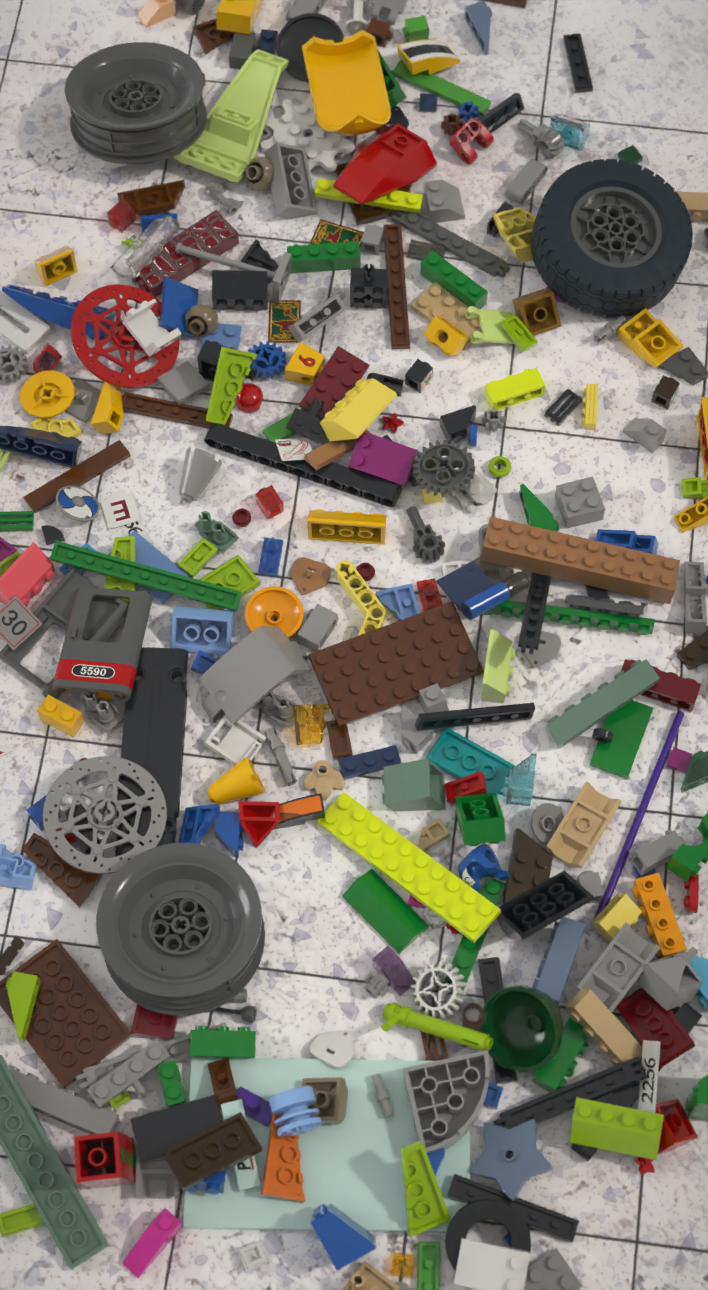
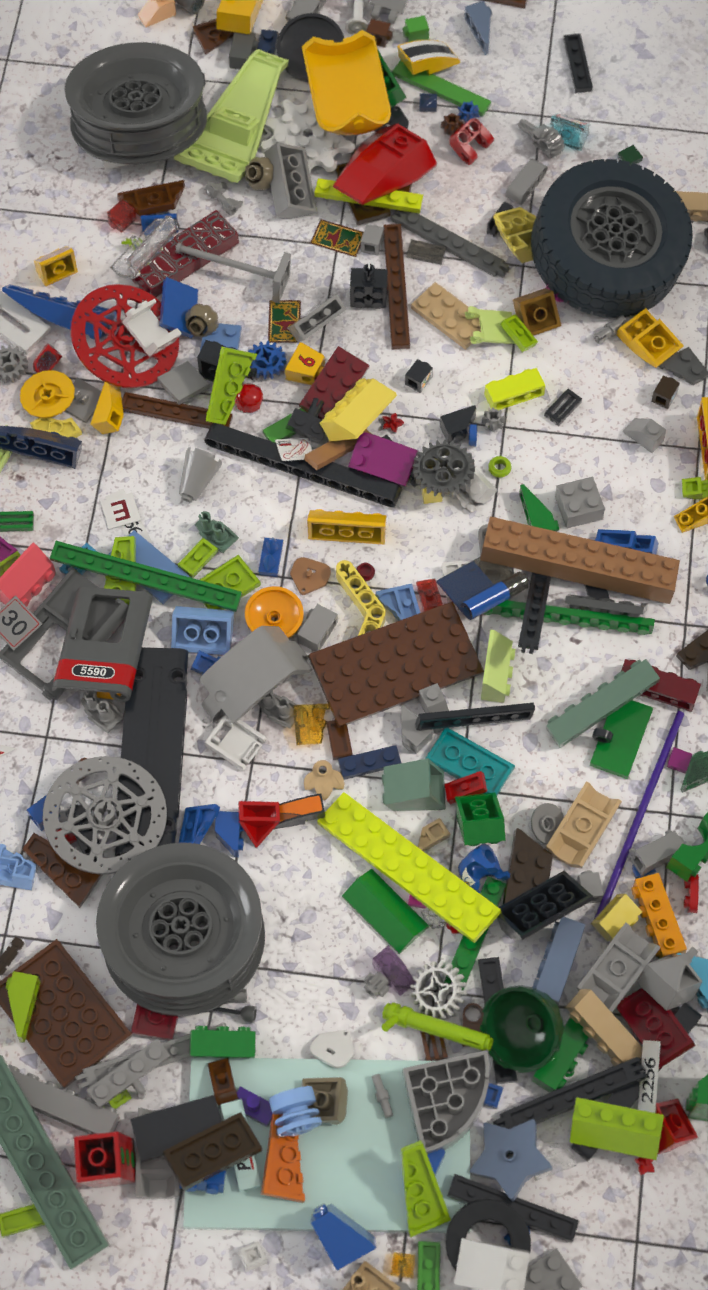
reddish brown tile [24,440,130,514] -> none
yellow brick [37,695,84,738] -> none
black tile [41,525,65,545] -> none
shield [55,486,100,521] -> none
dark pink slope [122,1208,183,1278] -> none
green brick [158,1060,187,1108] -> none
yellow cone [206,757,265,805] -> none
black slope [212,270,269,311] -> none
dark red plate [232,508,251,527] -> none
black wing [240,239,279,283] -> none
clear red brick [255,485,284,520] -> none
light grey pin [264,727,297,786] -> none
green brick [287,241,361,274] -> none
black piece [367,373,404,397] -> none
dark grey gear [406,506,445,563] -> none
green brick [420,250,488,309] -> none
light grey slope [423,179,465,223] -> none
yellow brick [423,316,470,356] -> none
black hinge [478,92,525,133] -> none
clear light blue slope [503,753,537,806] -> none
light grey piece [520,631,561,668] -> none
light yellow piece [582,383,598,430] -> none
light grey slope [684,561,707,633] -> none

